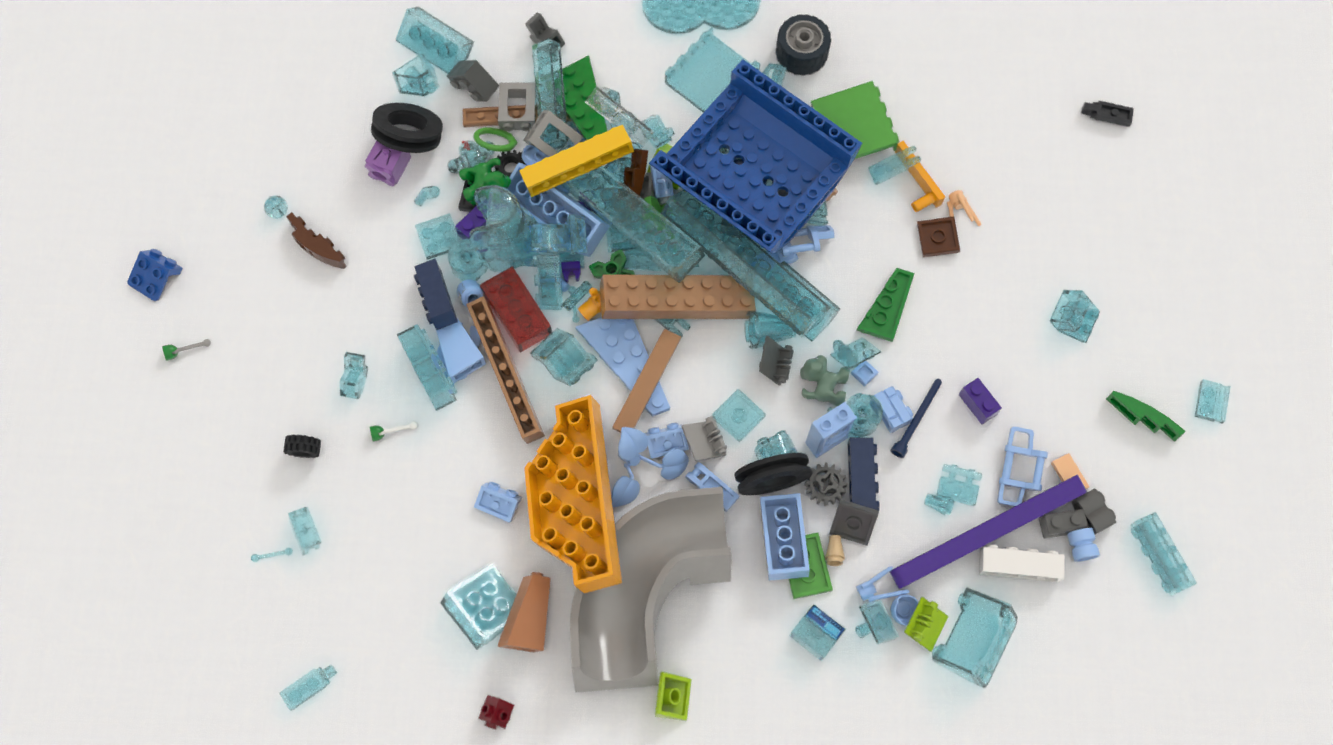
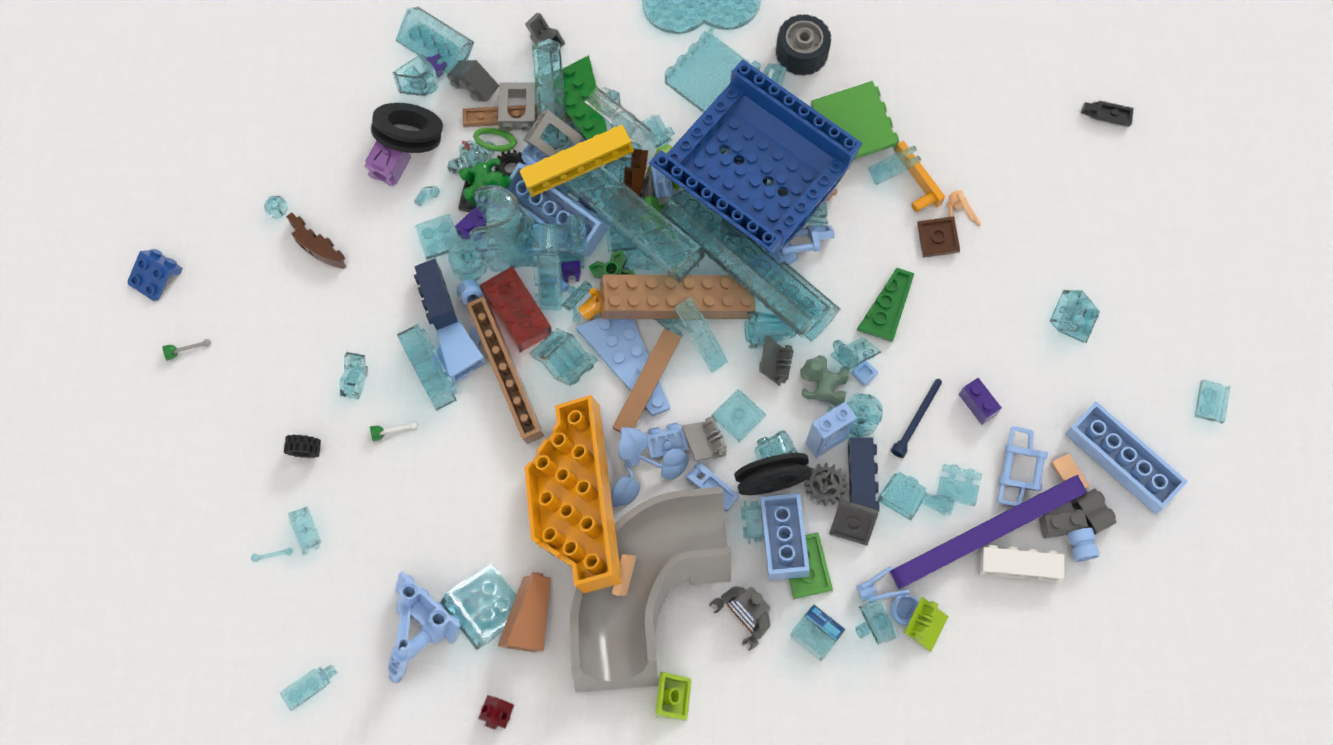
light blue bracket [474,482,522,523] -> none
tan cone [825,535,845,566] -> none
light blue brick [871,386,913,433] -> none
clear light blue windscreen [932,587,1018,688] -> none
green slope [1106,391,1186,442] -> none
clear light blue brick [1131,512,1197,596] -> none
none -> light blue plate [388,571,461,683]
none -> dark purple tile [424,54,447,78]
none -> light nougat tile [612,554,637,596]
none -> clear light blue slope [674,297,728,372]
none -> dark grey torso [709,586,771,651]
none -> clear light blue hinge [741,501,764,544]
none -> clear light blue torso [877,472,927,521]
none -> light blue brick [1065,401,1188,514]

